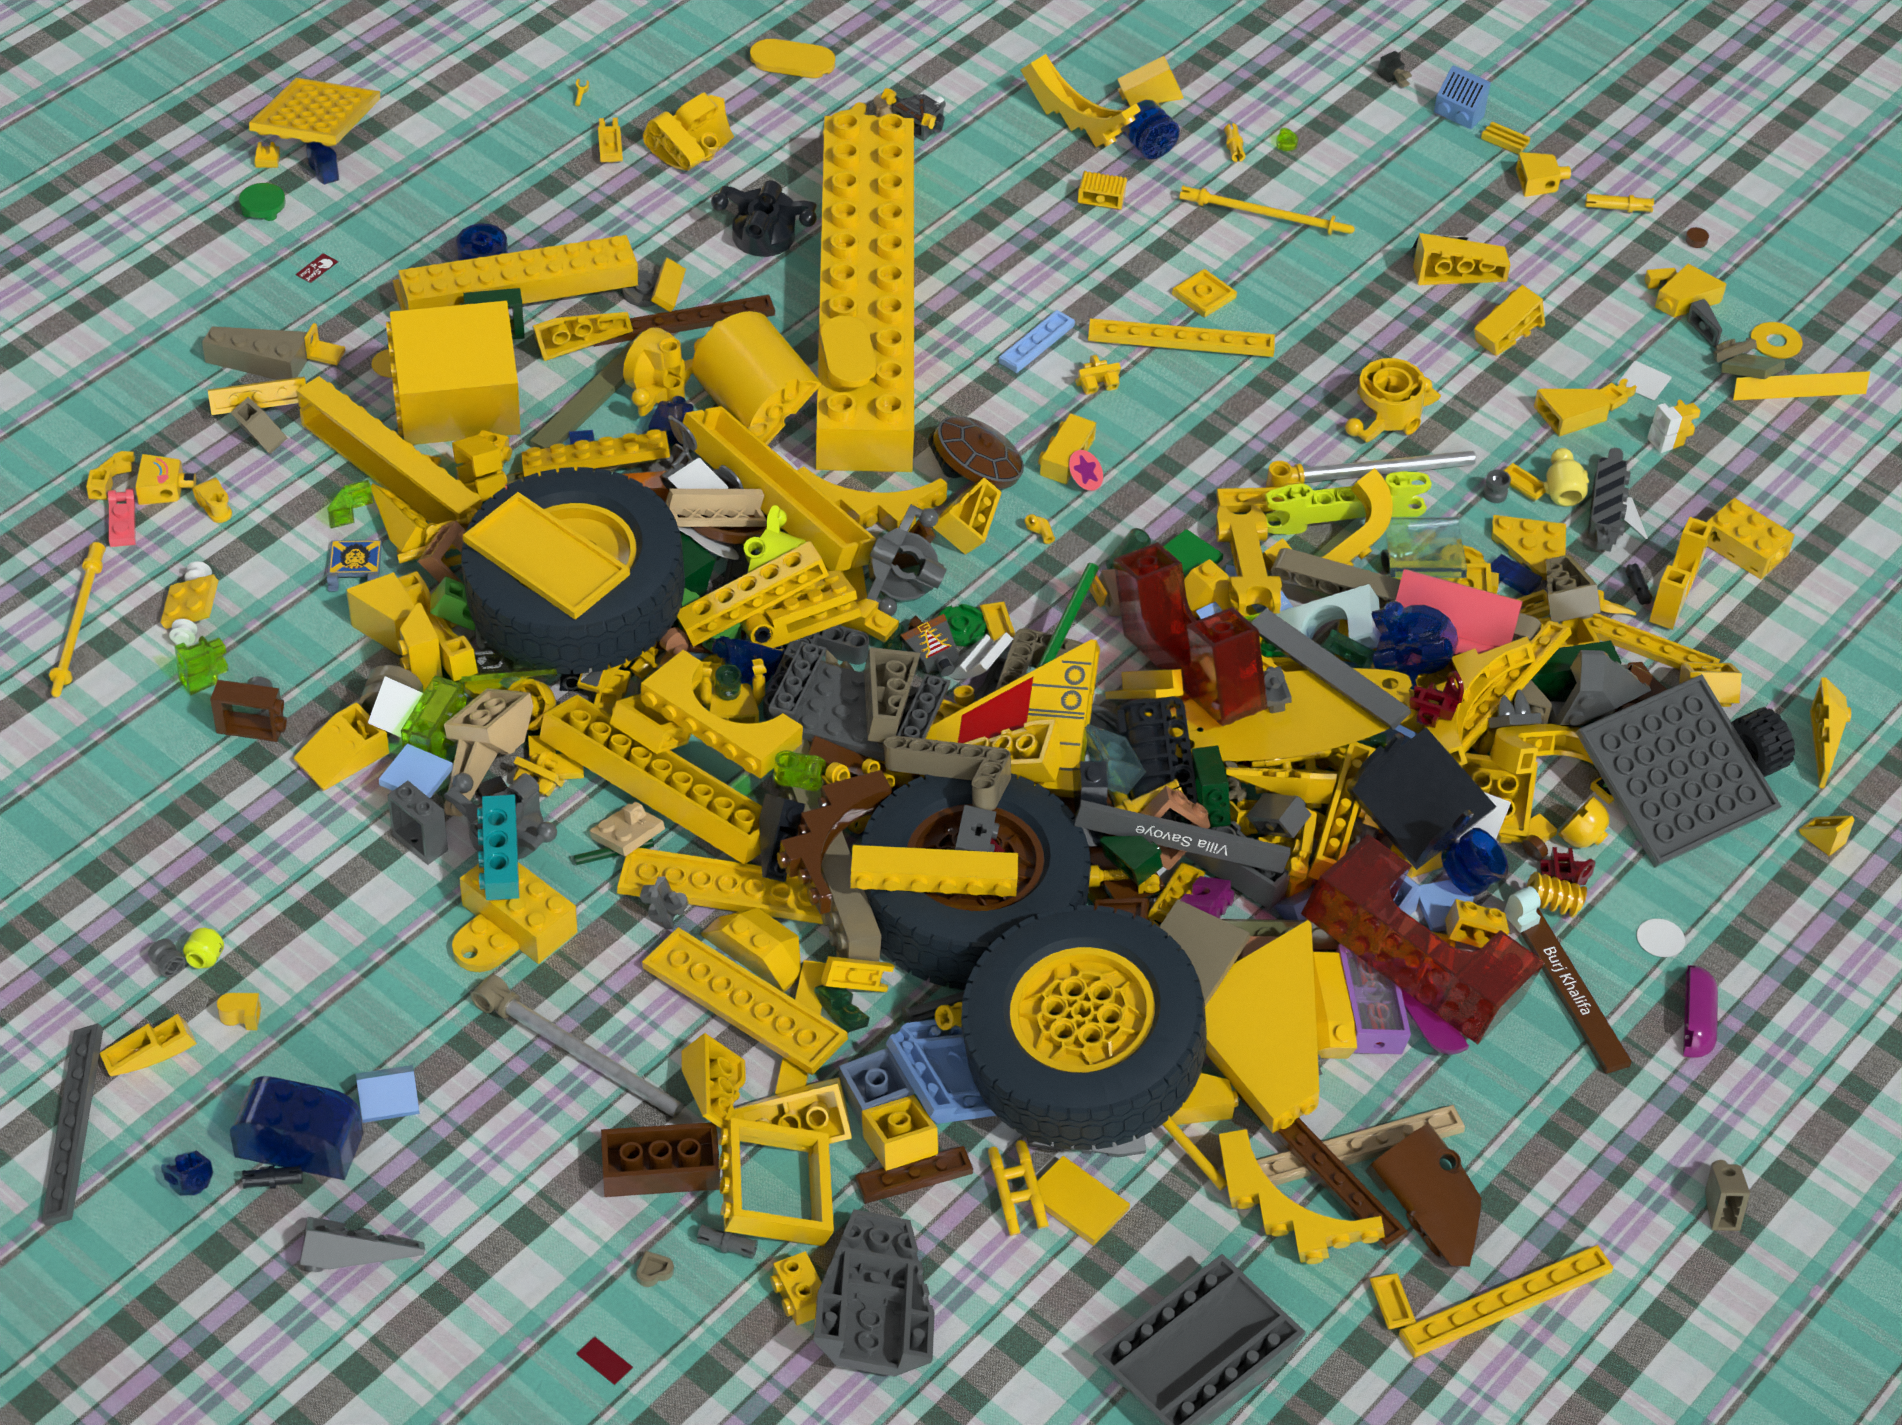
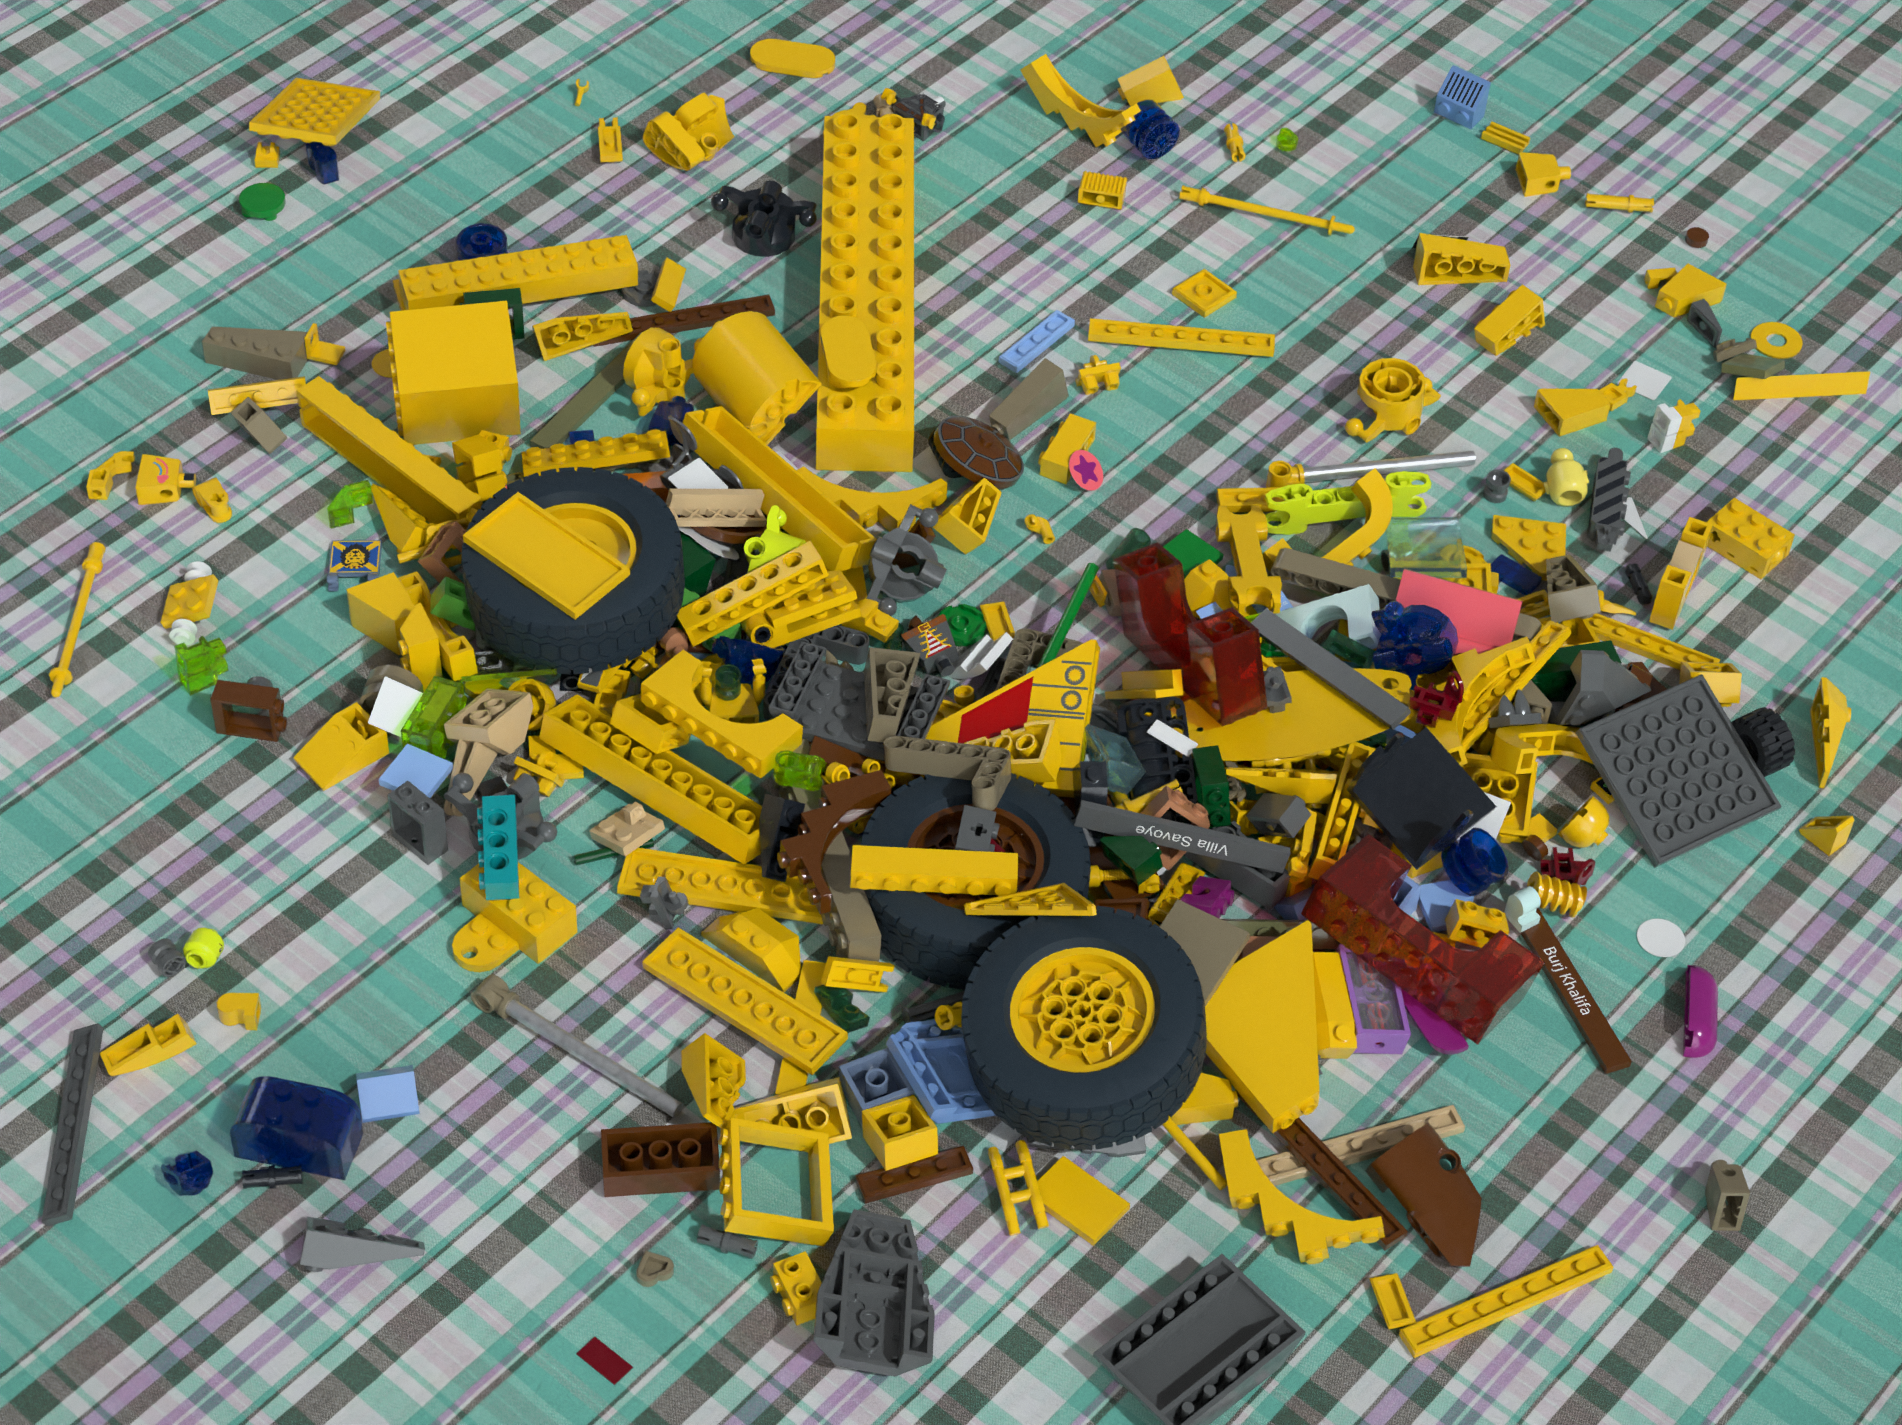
coral plate [108,488,136,547] -> none
dark red sticker [295,253,339,283] -> none
pearl dark grey piece [1377,51,1412,88] -> none
none -> yellow tile [964,883,1097,916]
none -> dark tan slope [989,358,1069,441]
none -> white sticker [1147,720,1198,757]
none -> tan tile [1670,540,1703,592]

